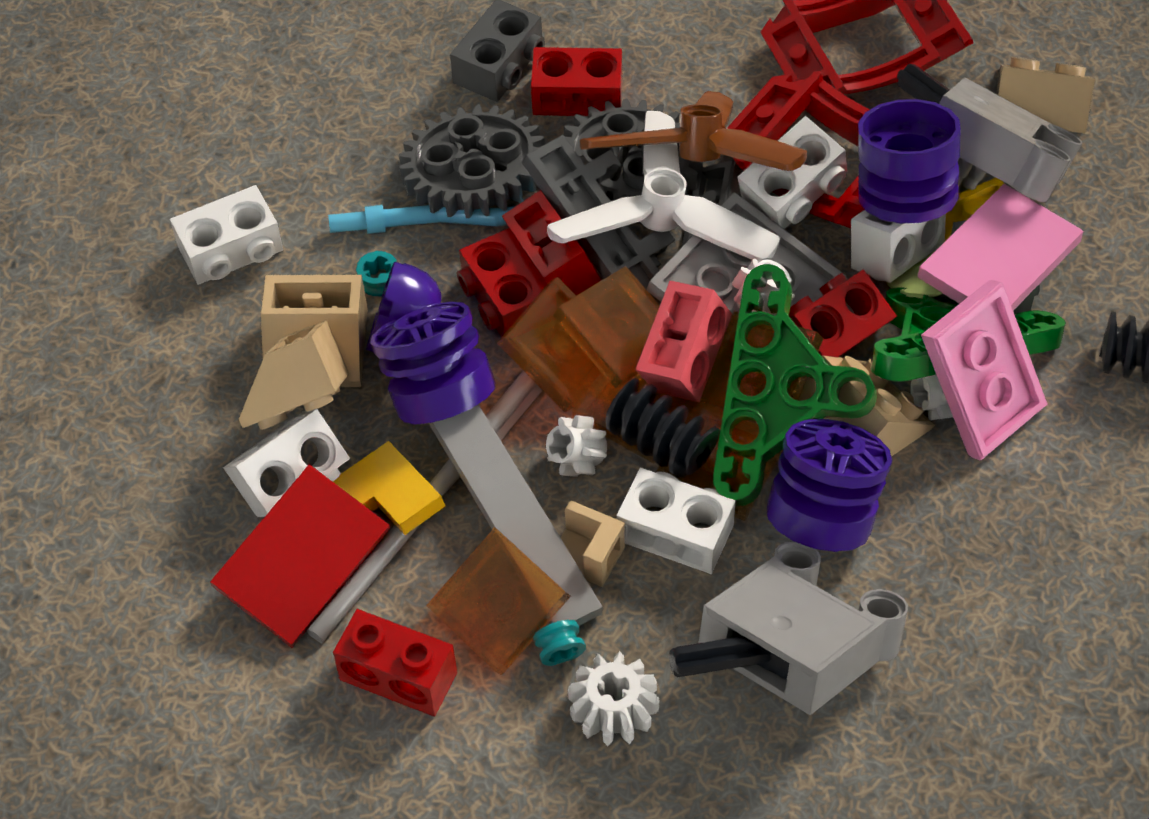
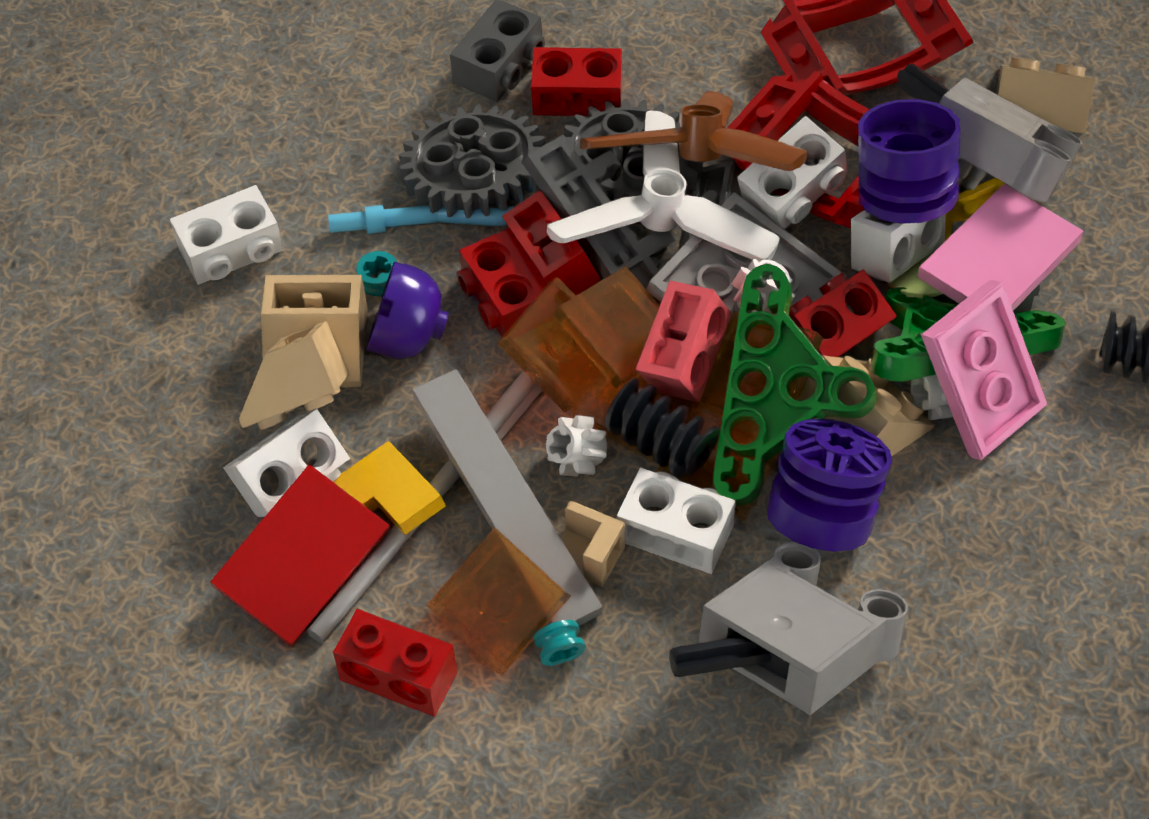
dark purple wheel [370,301,496,424] -> none
white gear [568,651,659,747] -> none

